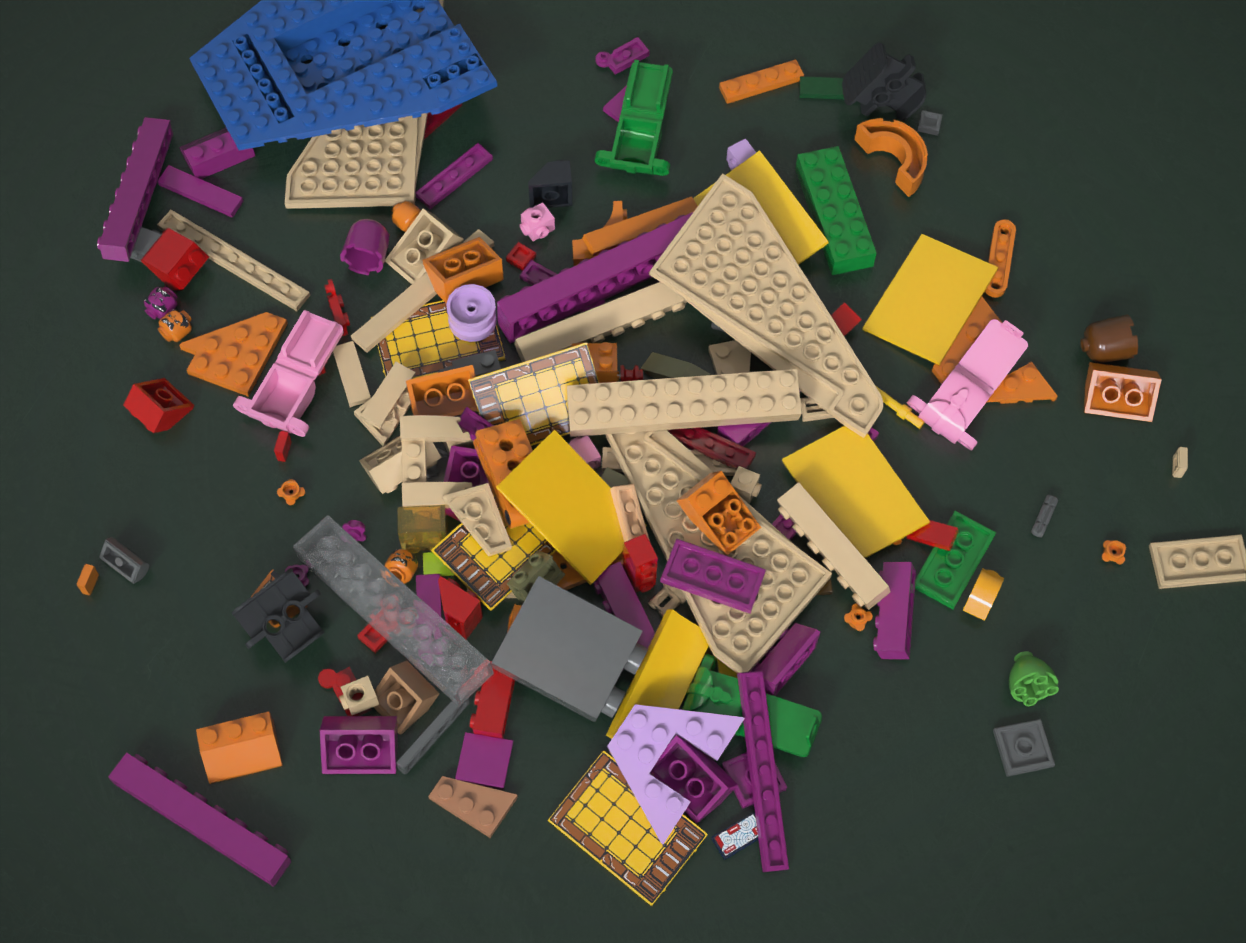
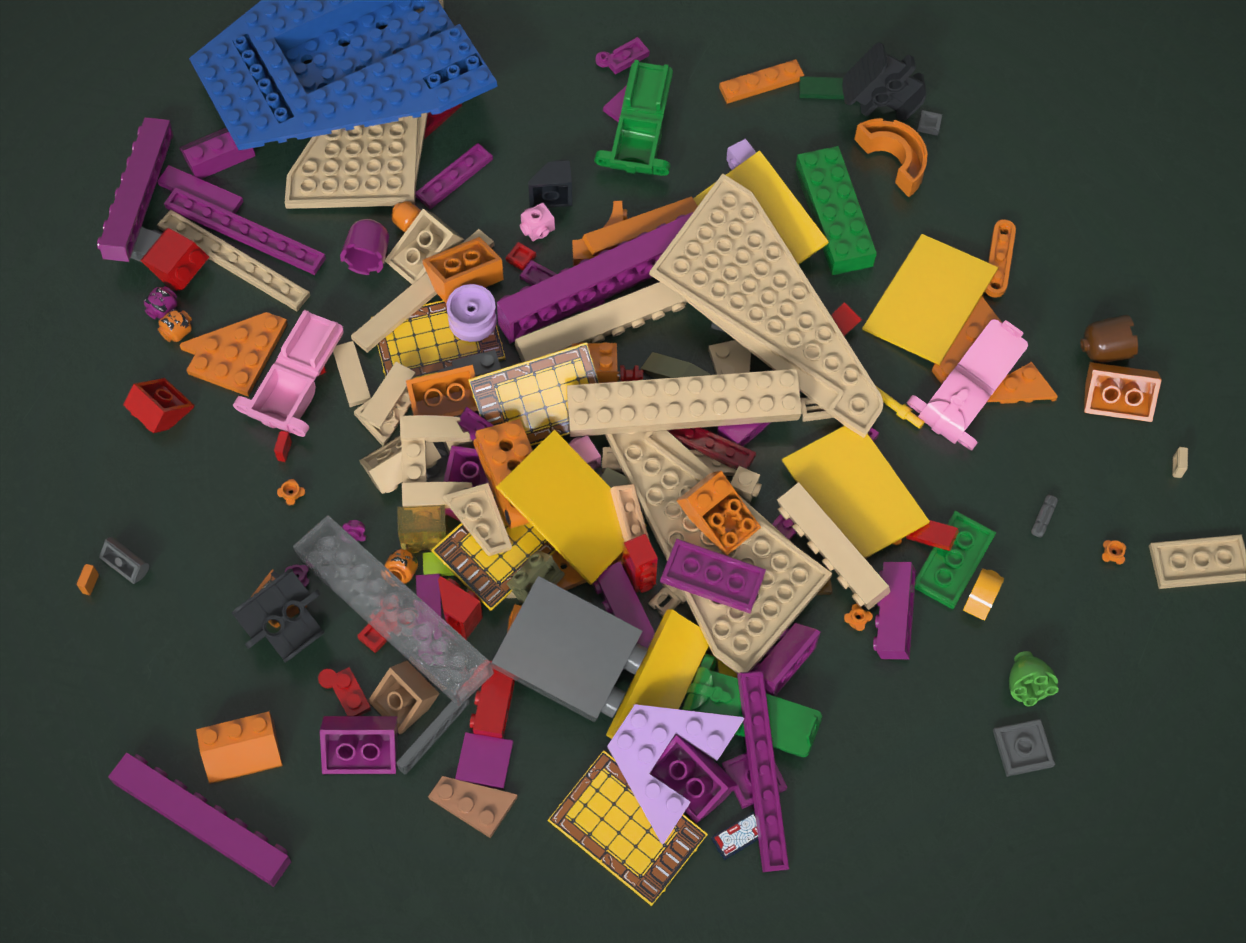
red hinge [324,279,350,337] -> none
tan brick [339,676,379,716] -> none
none -> magenta plate [164,187,326,275]

